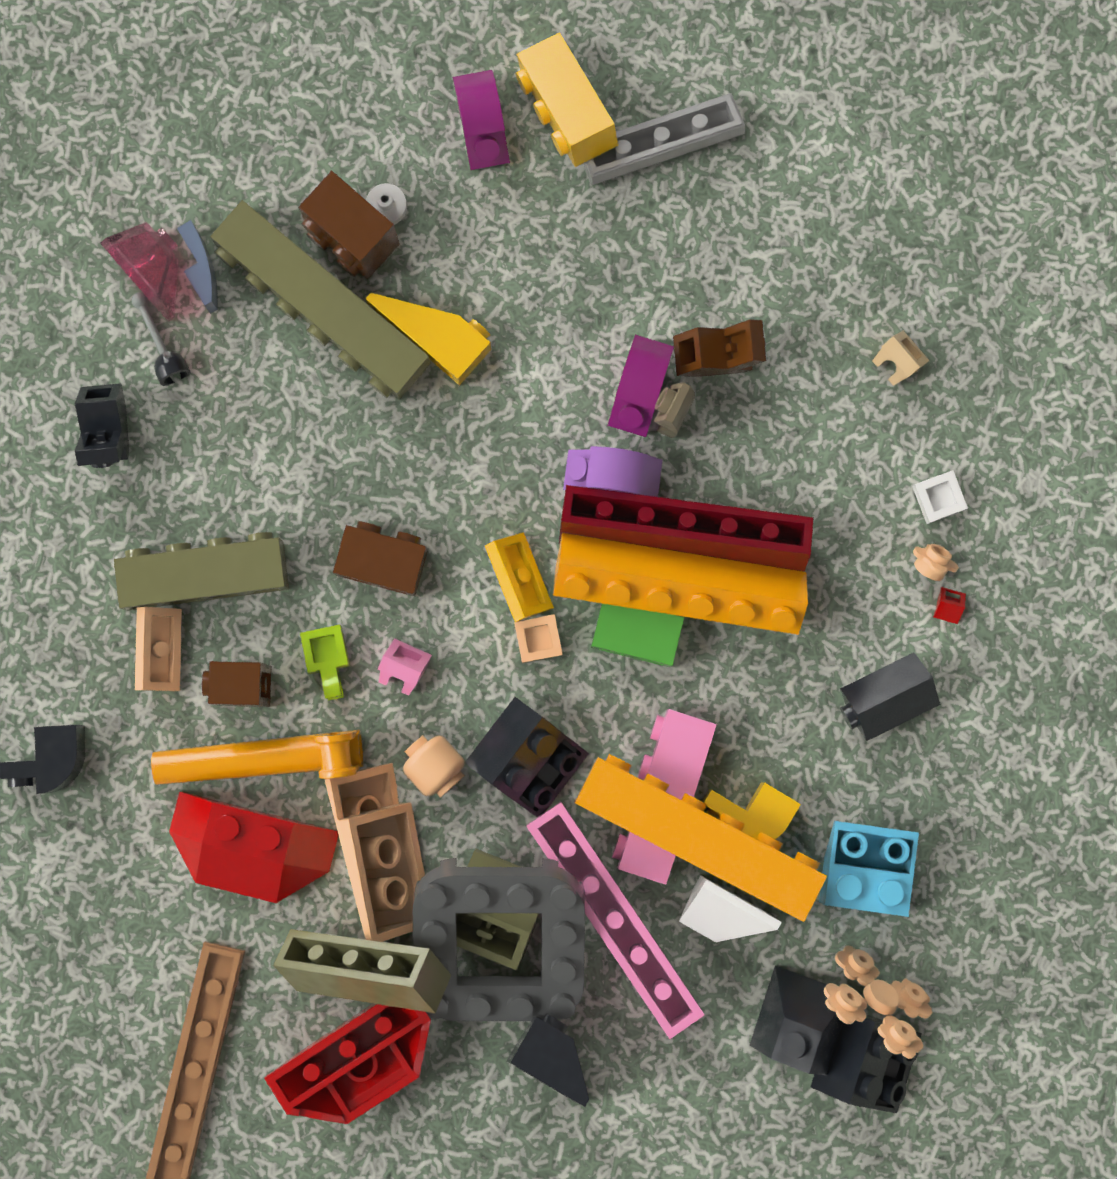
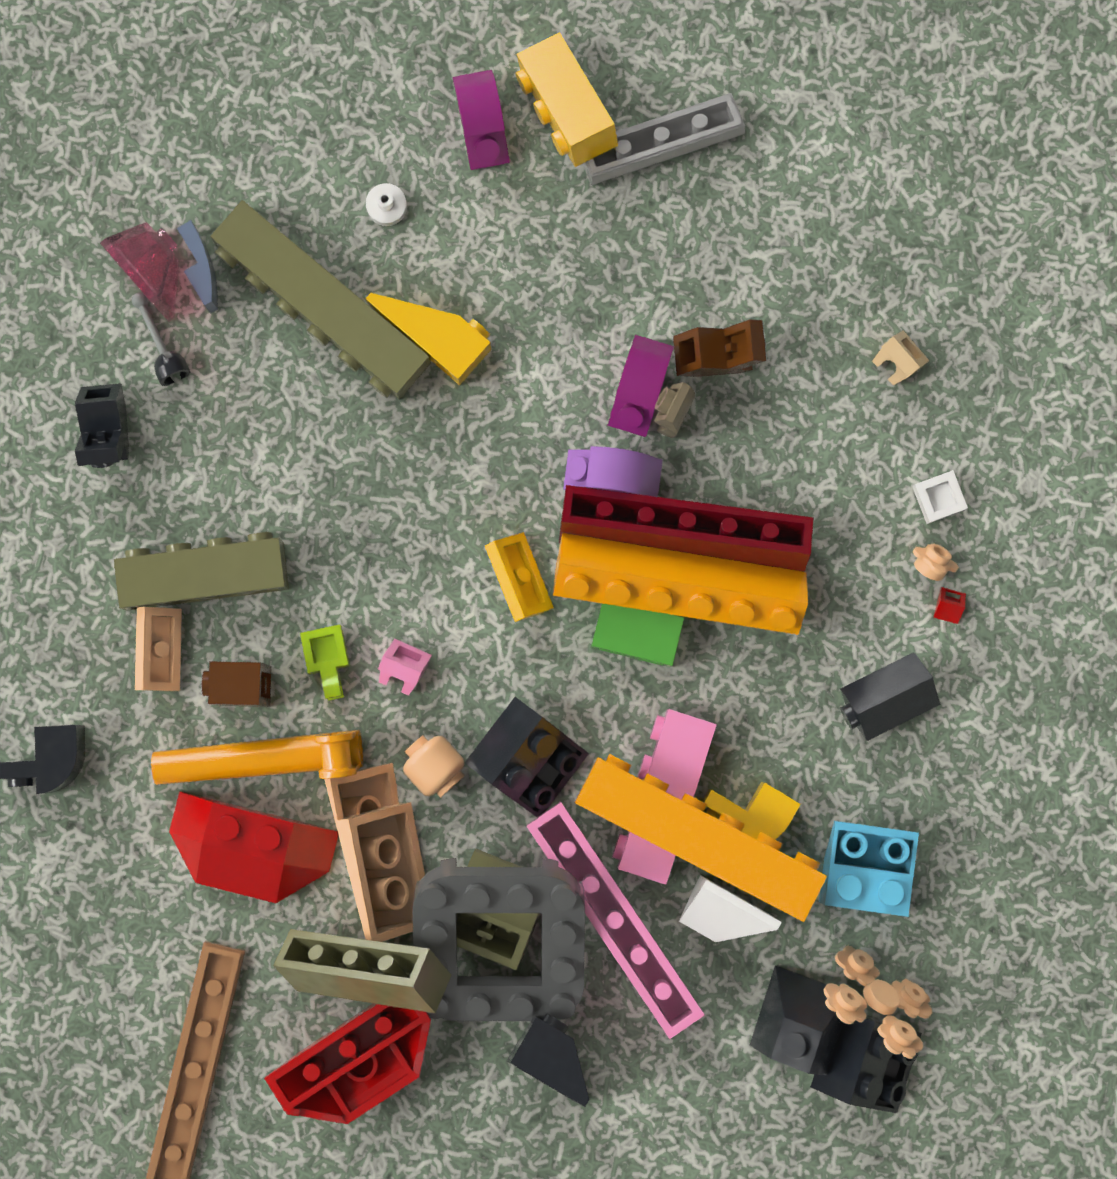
reddish brown brick [298,170,400,280] -> none
reddish brown brick [333,521,428,597] -> none
light nougat plate [514,614,563,663] -> none

